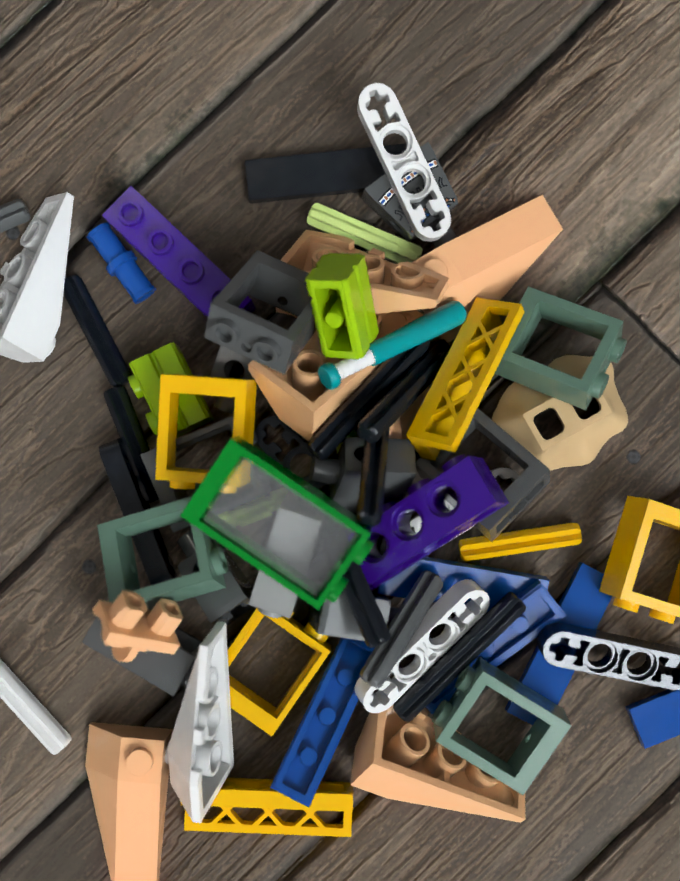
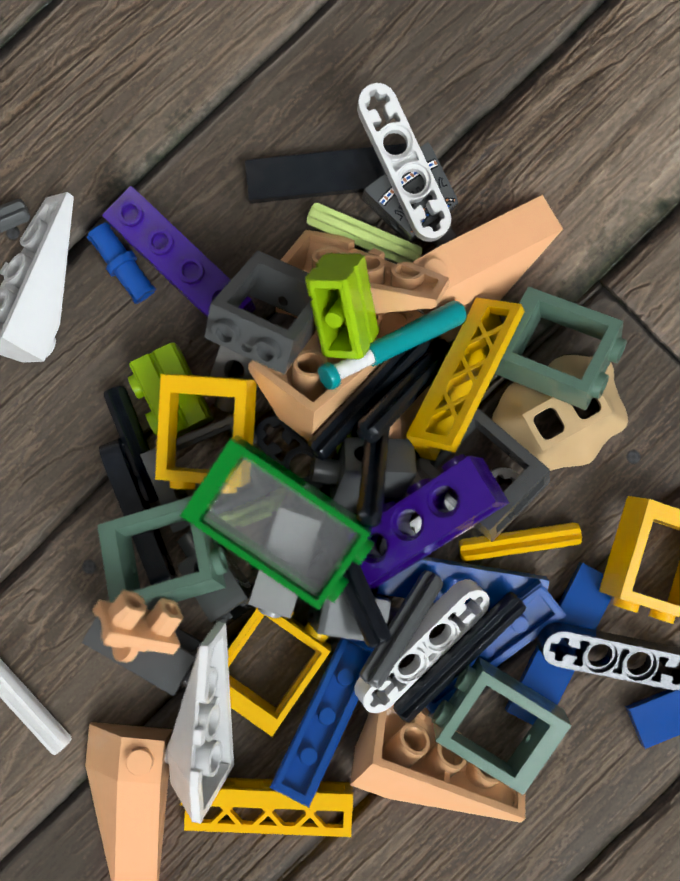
black axle [63,274,132,387] -> none

